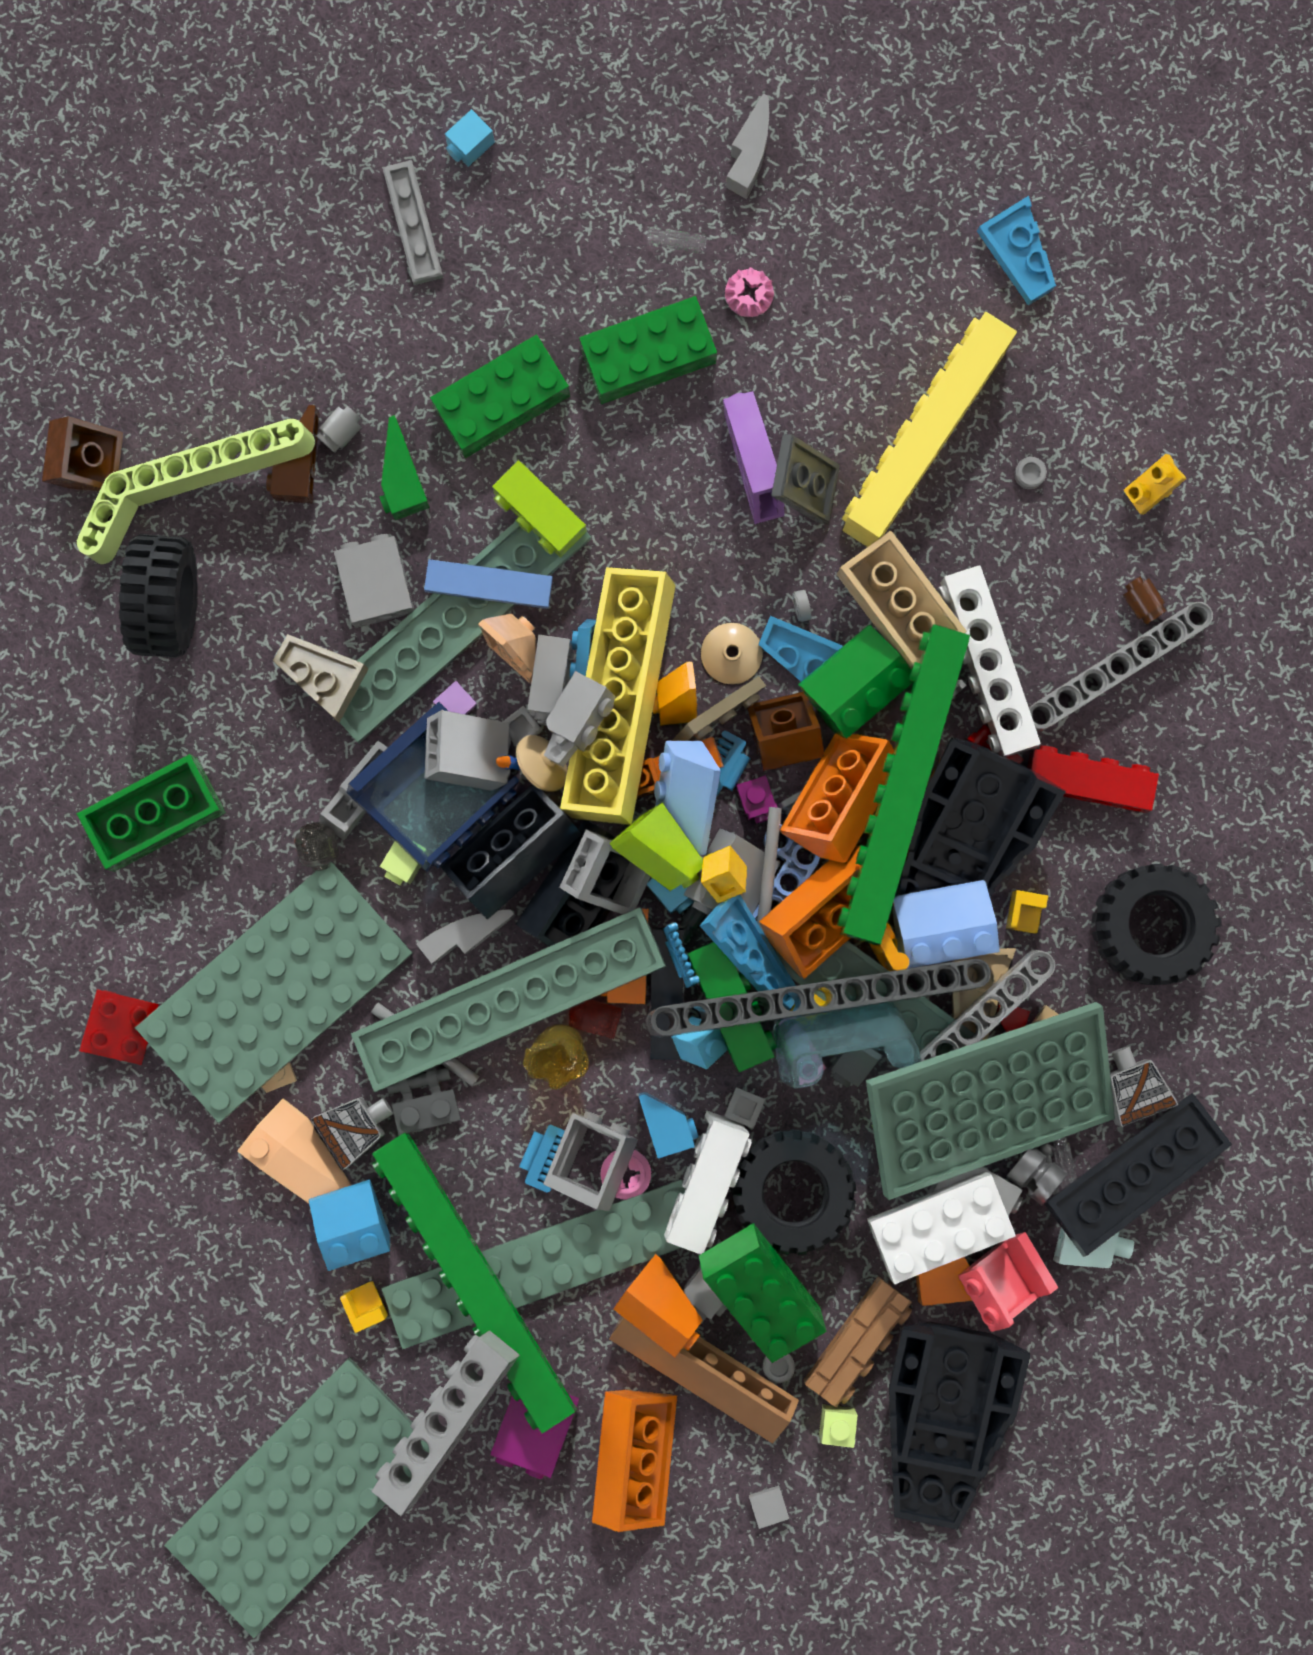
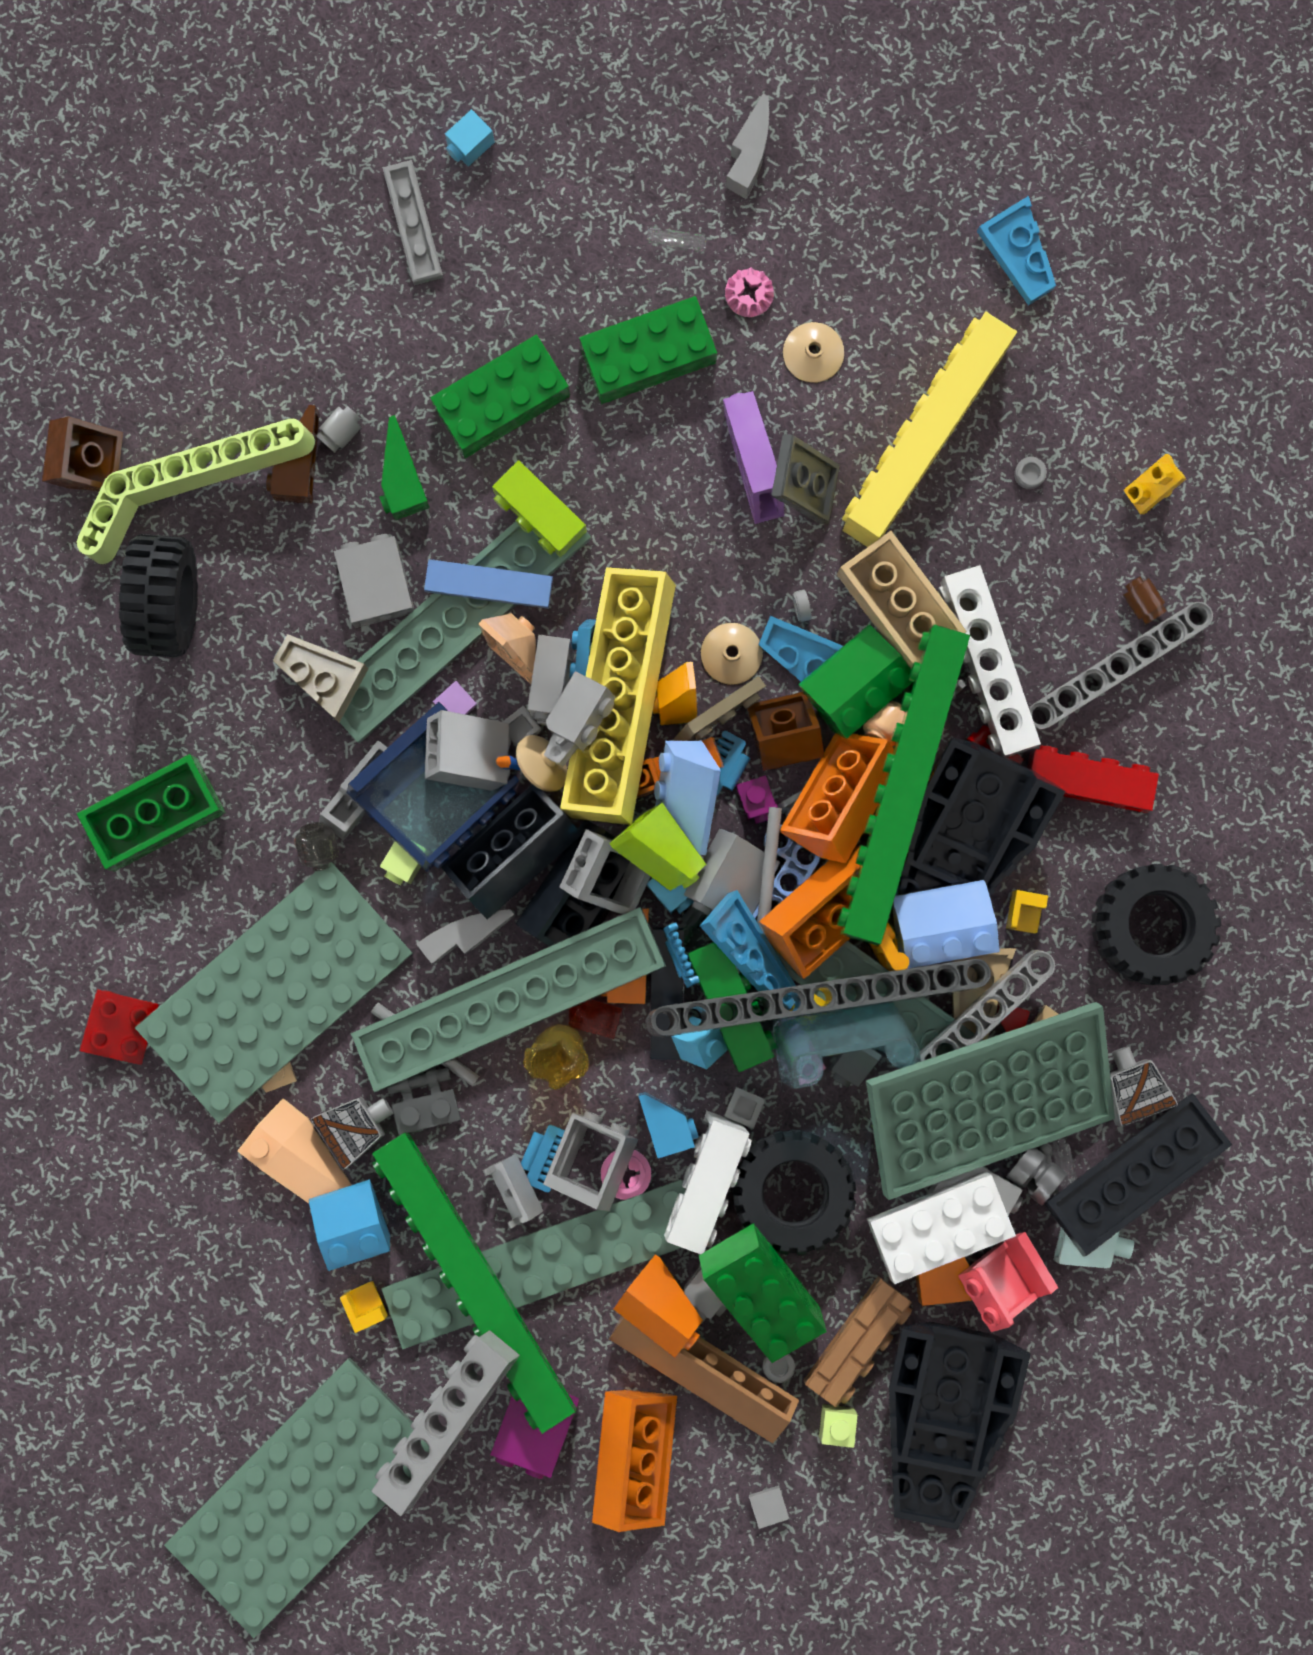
yellow panel [701,845,747,904] -> none
none -> light grey hinge [482,1154,543,1229]
none -> tan dish [783,322,844,383]
none -> light nougat head [863,701,905,747]

